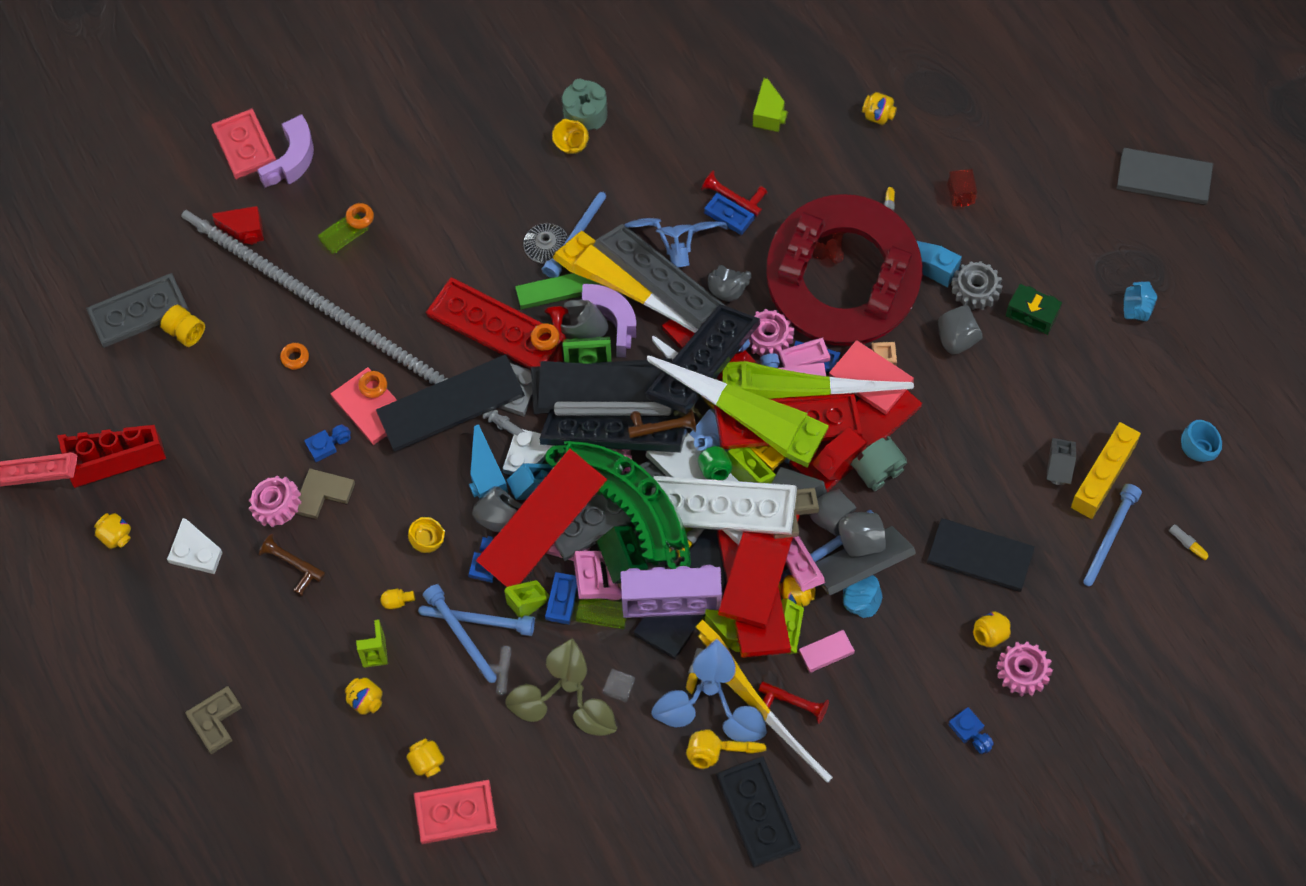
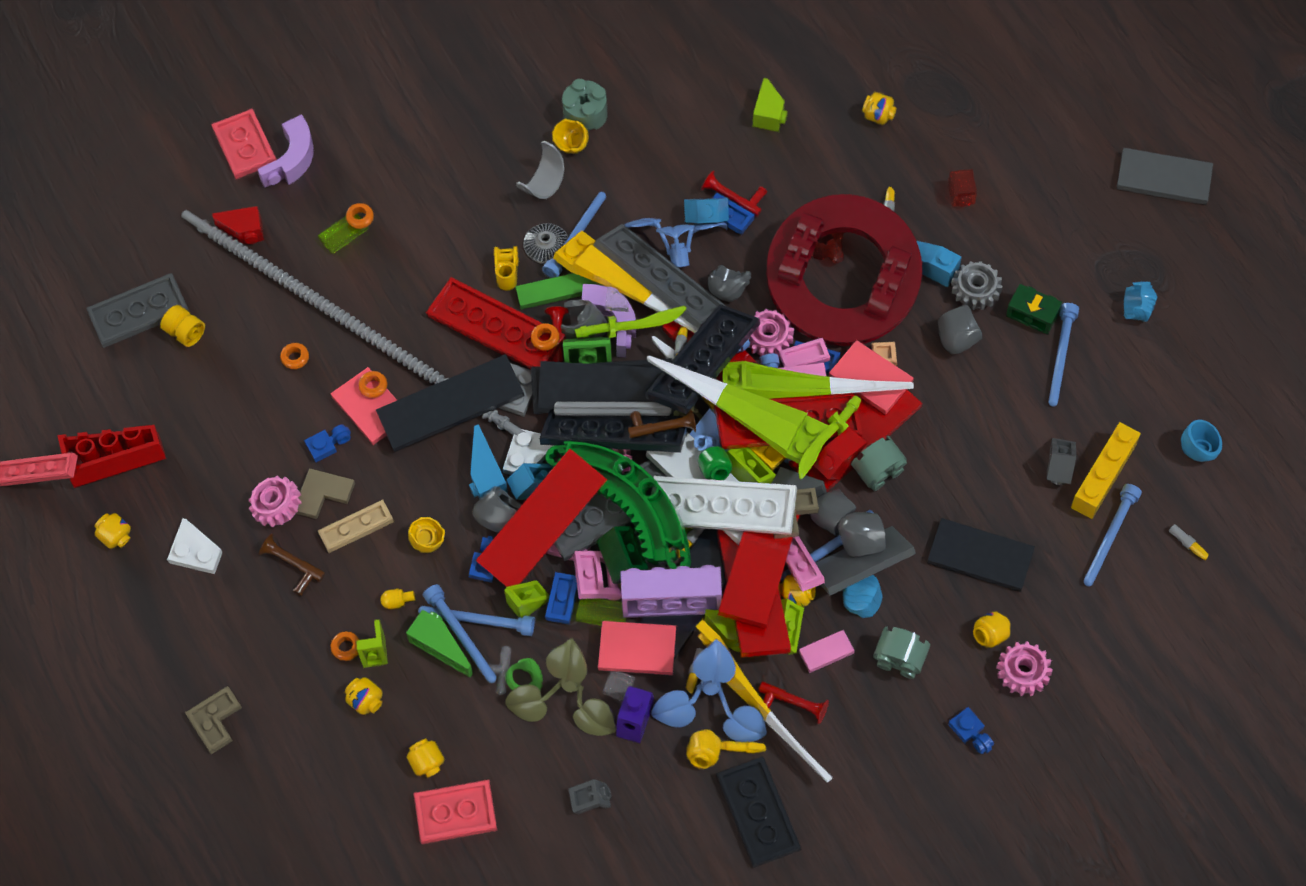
none -> tan tile [318,500,394,553]
none -> orange piece [331,631,360,661]
none -> bright green slope [406,609,473,677]
none -> yellow piece [494,246,518,291]
none -> bright green piece [506,658,543,691]
none -> light grey piece [516,141,564,199]
none -> dark grey bracket [568,779,611,814]
none -> lime sword [575,306,686,338]
none -> coral tile [598,621,676,675]
none -> clear tile [605,286,629,312]
none -> dark purple torso [616,686,655,744]
none -> light grey piece [674,327,688,357]
none -> dark azure slope [684,198,729,223]
none -> lime sword [798,396,861,480]
none -> sand green brick [873,627,930,679]
none -> medium blue piece [1048,303,1079,407]

